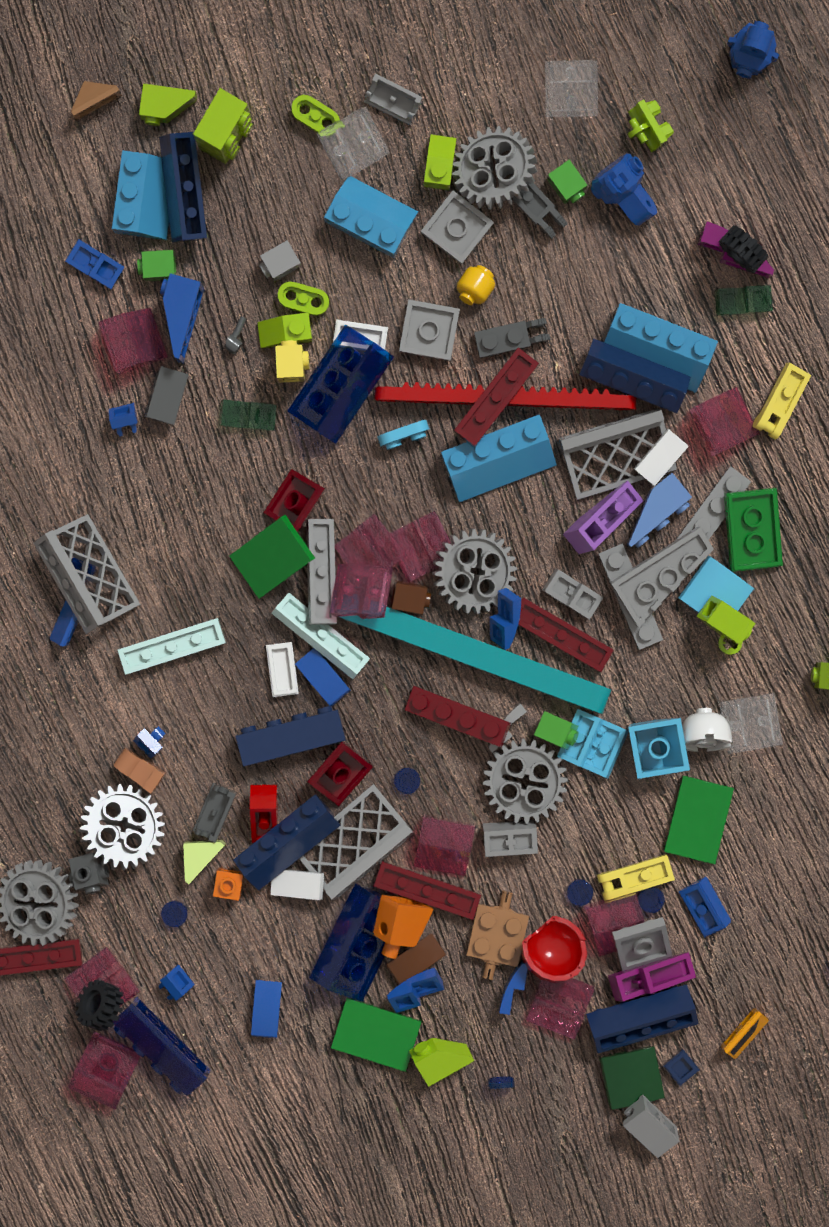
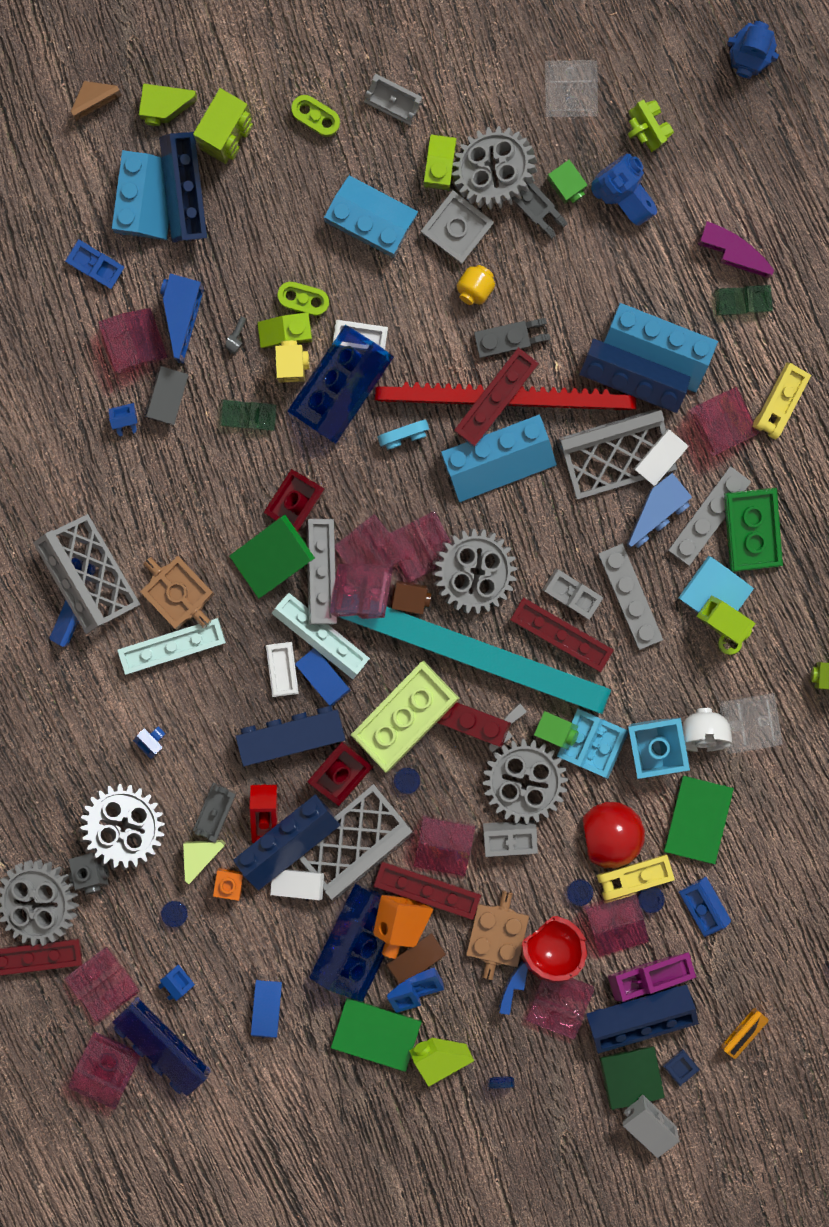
black tyre [75,980,124,1032] -> none
nougat leg [113,748,166,794] -> none
bright green brick [137,250,176,281] -> none
light grey brick [259,240,301,282] -> none
clear slope [317,106,390,180] -> none
light grey plate [399,299,460,361] -> none
blue slope [490,588,521,650] -> none
medium lavender slope [563,481,643,554] -> none
light grey wing [610,526,714,628] -> none
light grey plate [612,917,673,971] -> none
black tyre [719,225,769,273] -> none
none -> medium nougat plate [140,556,215,630]
none -> yellowish green tile [351,661,460,773]
none -> red cylinder [582,802,645,868]

